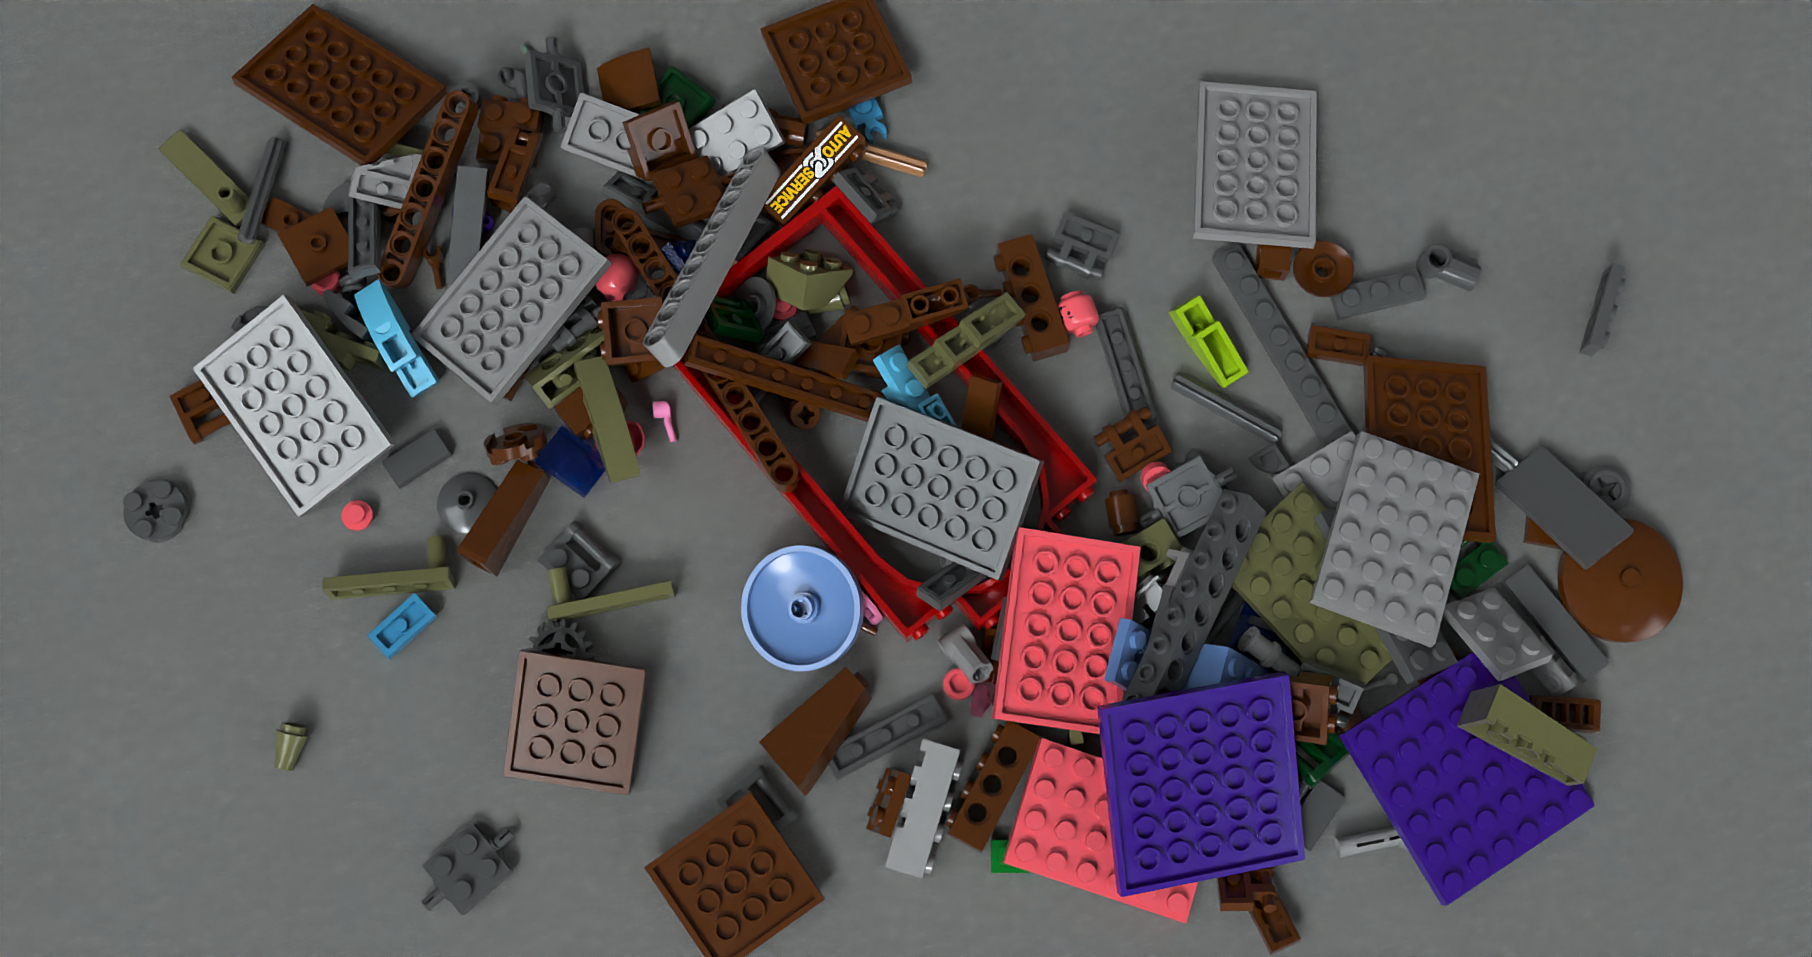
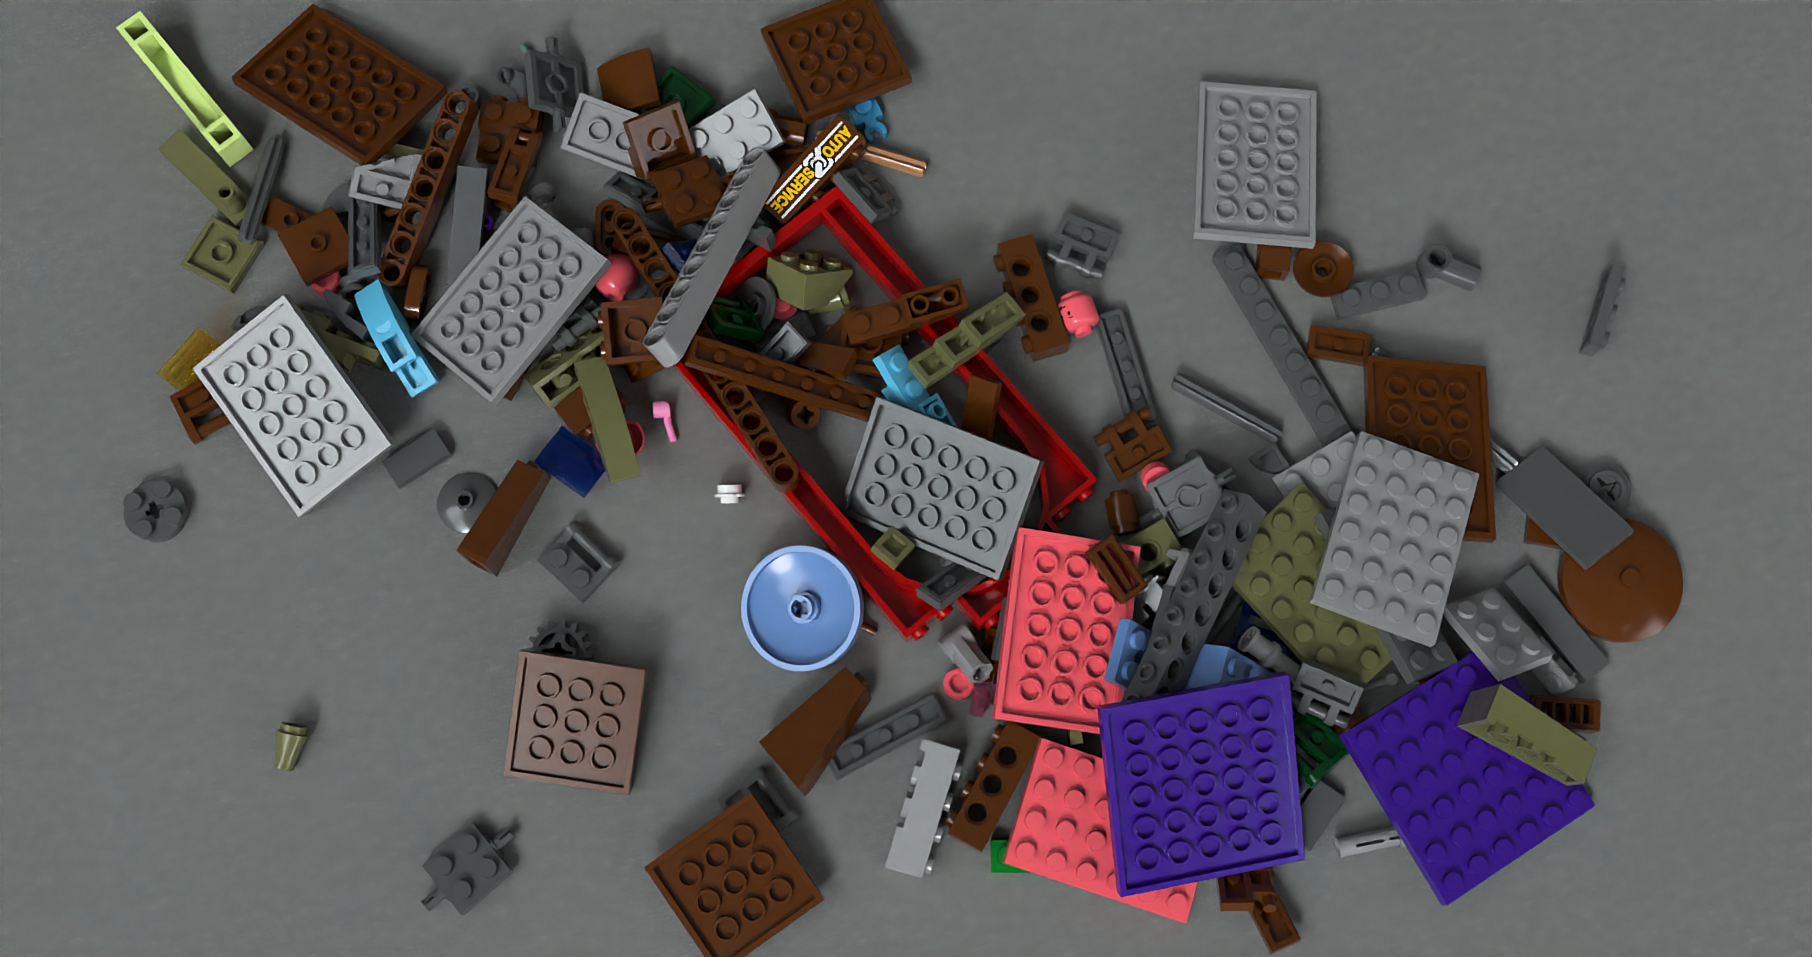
olive piece [322,536,455,600] -> none
coral plate [341,500,373,531] -> none
dark azure plate [367,593,438,660] -> none
reddish brown hand [423,245,445,290] -> none
reddish brown plate [483,423,547,465] -> none
olive piece [546,567,675,623] -> none
bright pink tile [862,591,883,626] -> none
reddish brown plate [866,768,912,838] -> none
reddish brown hand [963,284,1002,305] -> none
lime slope [1168,295,1249,388] -> none
reddish brown plate [1265,671,1339,745] -> none
dark green plate [1449,541,1509,600] -> none
none -> yellowish green arch [116,11,254,167]
none -> clear yellow plate [157,327,221,390]
none -> reddish brown beam [404,264,432,321]
none -> white plate [714,484,745,503]
none -> dark grey tile [746,225,776,252]
none -> olive tile [870,526,916,570]
none -> reddish brown tile [1085,533,1148,605]

